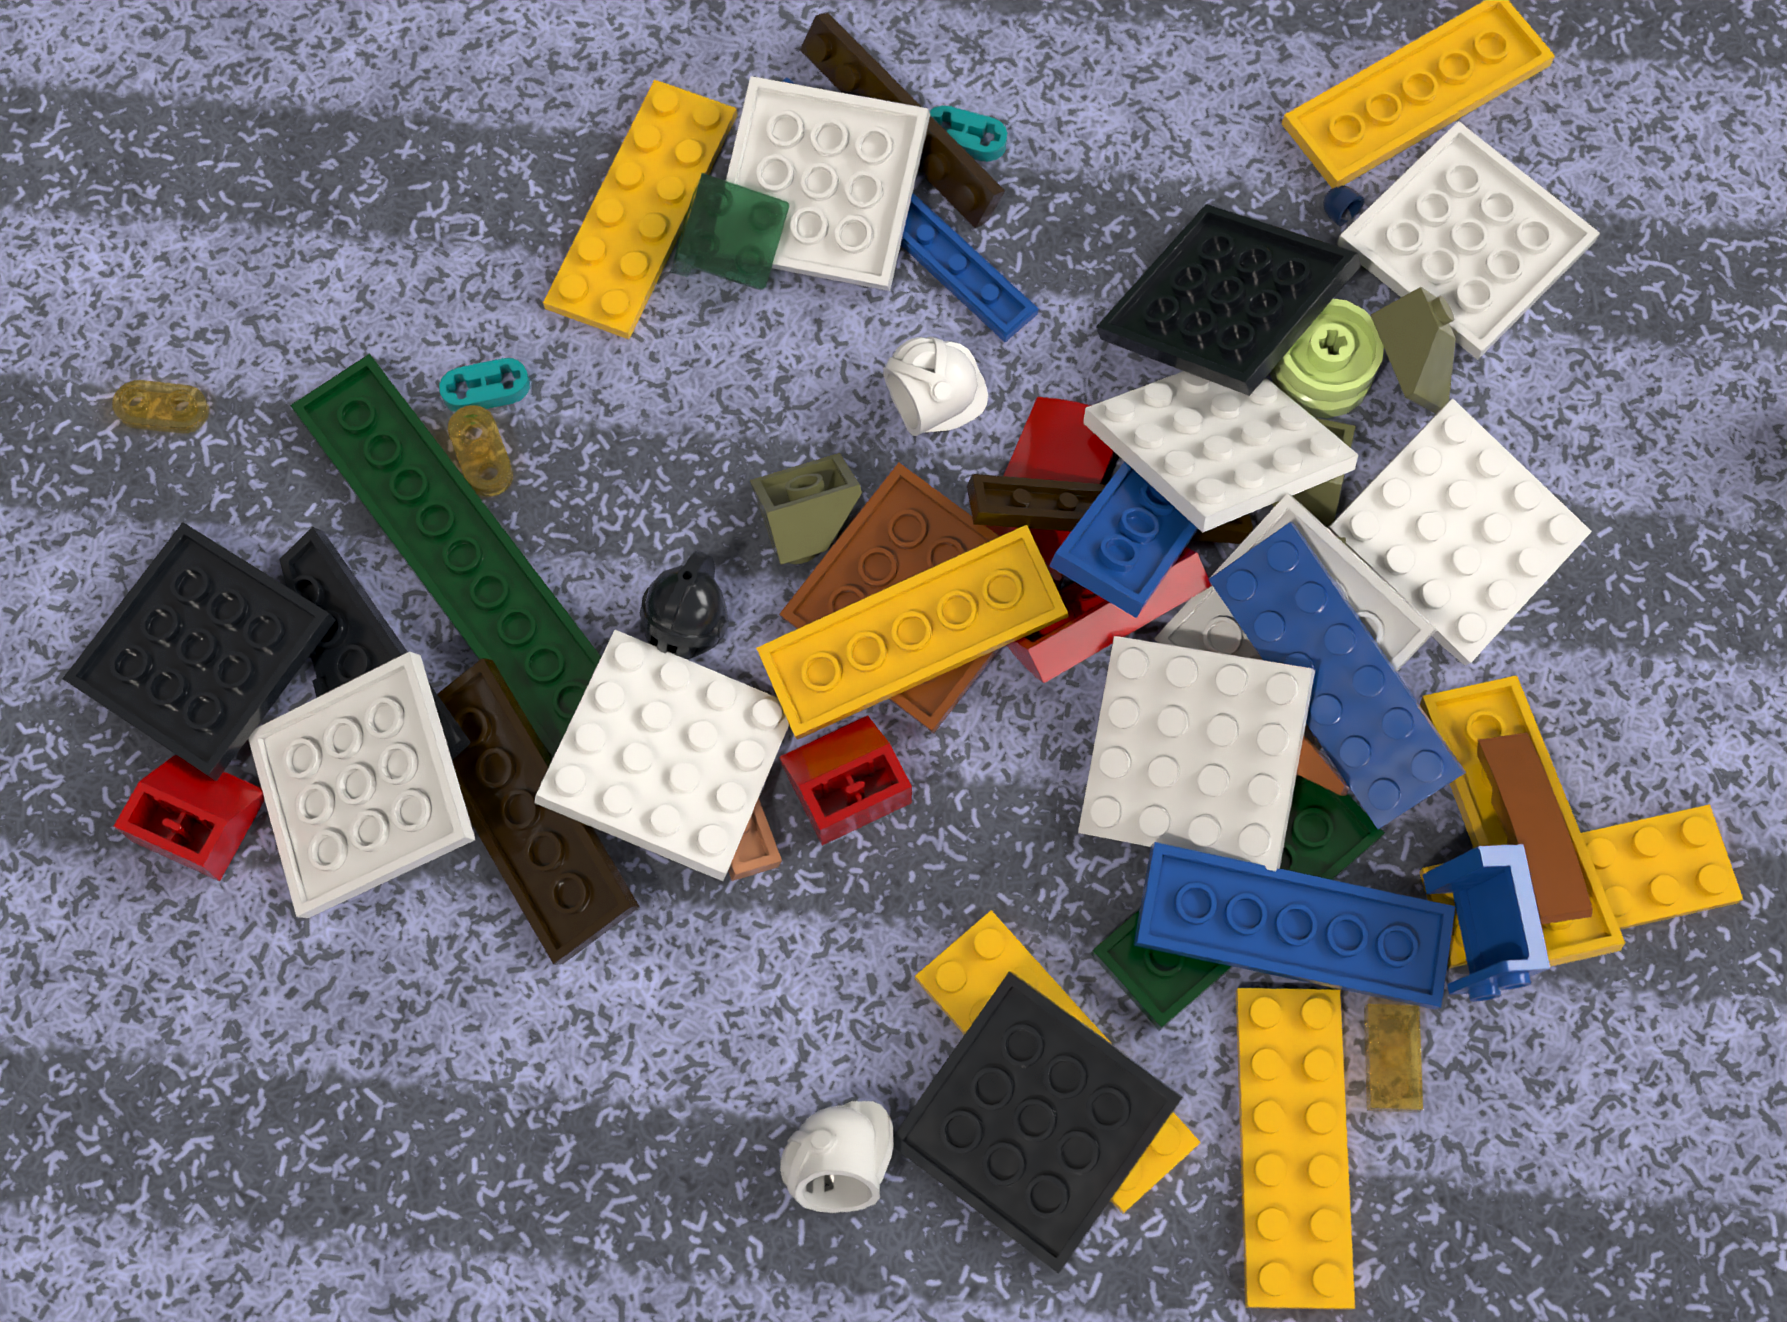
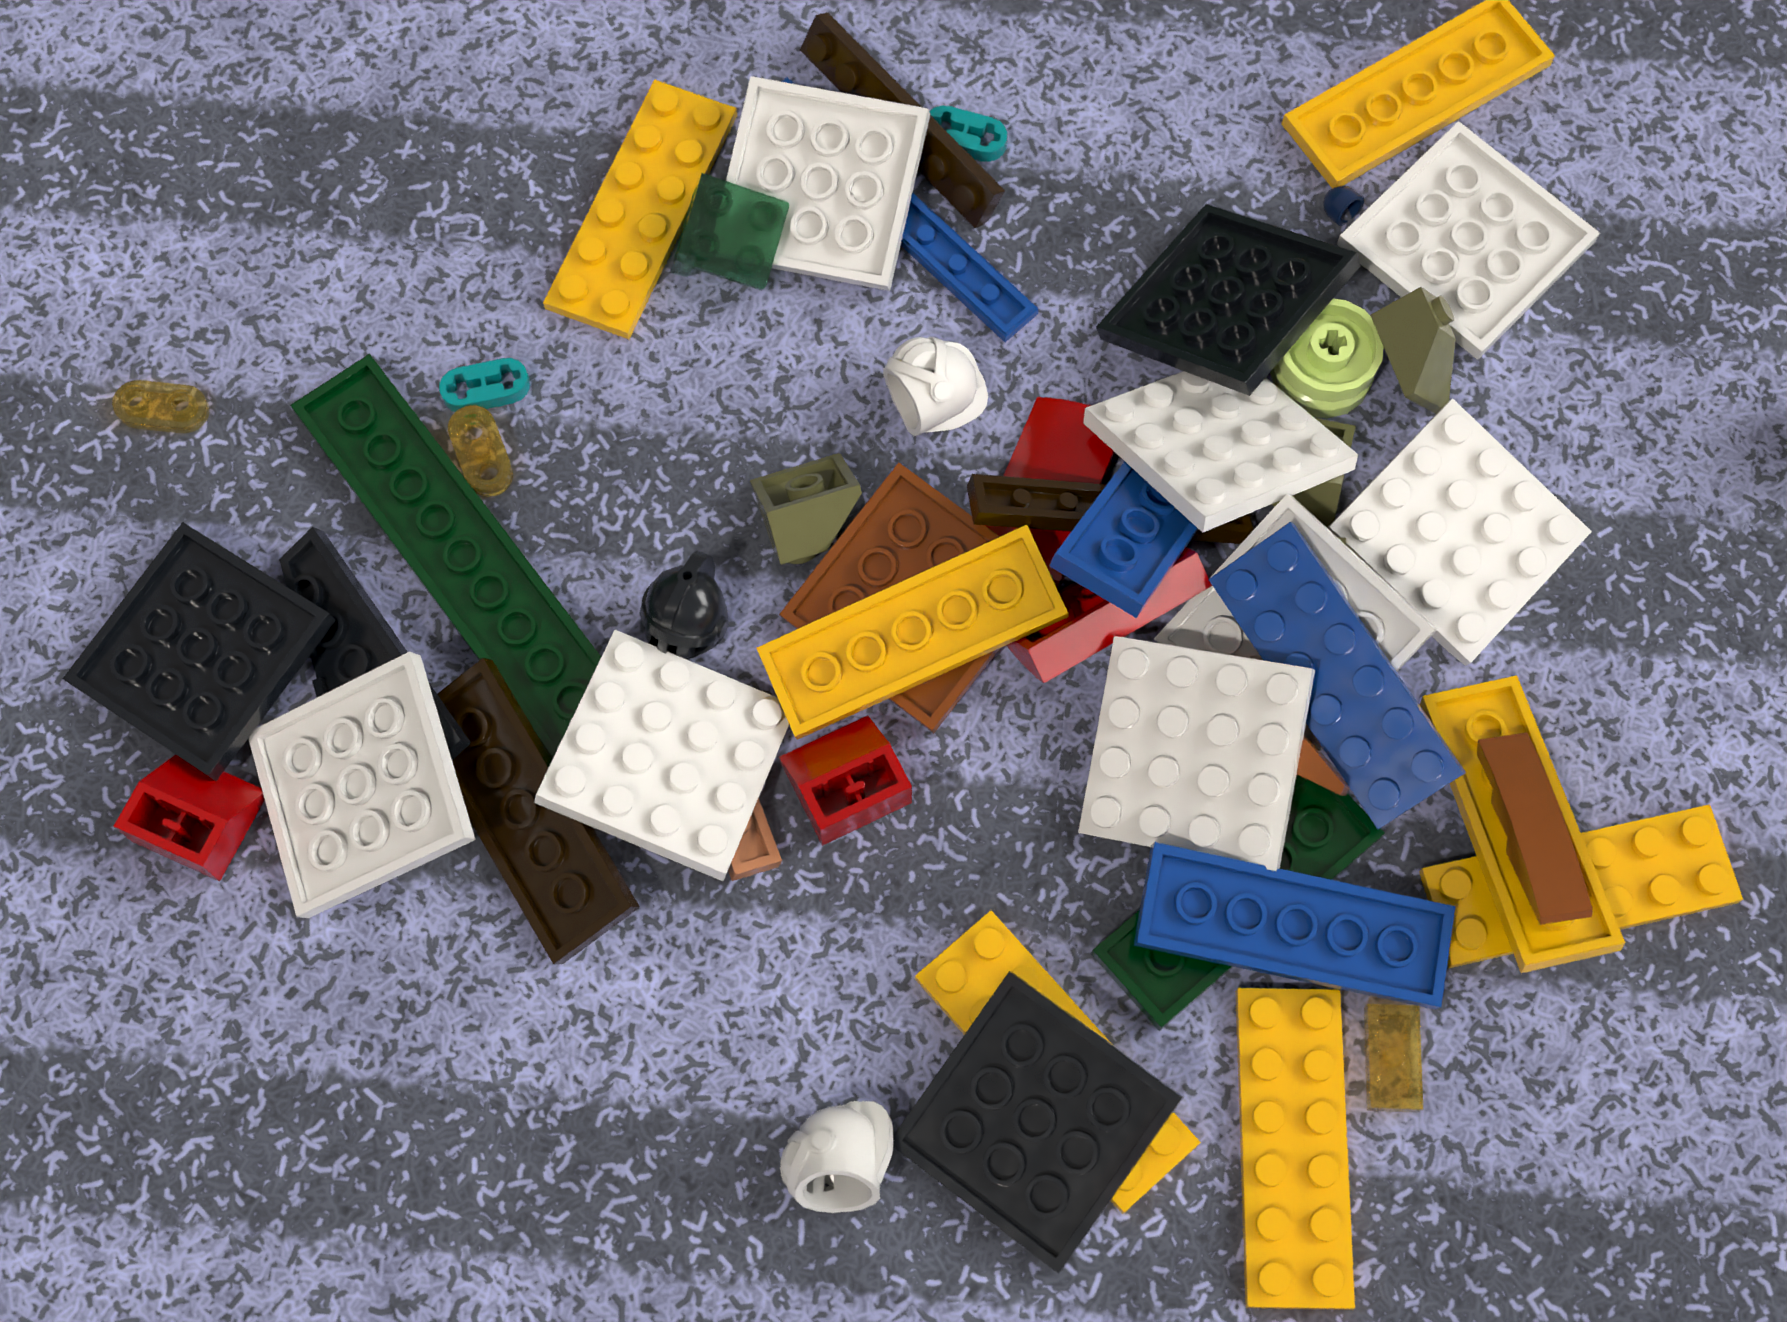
blue panel [1423,844,1551,1002] -> none

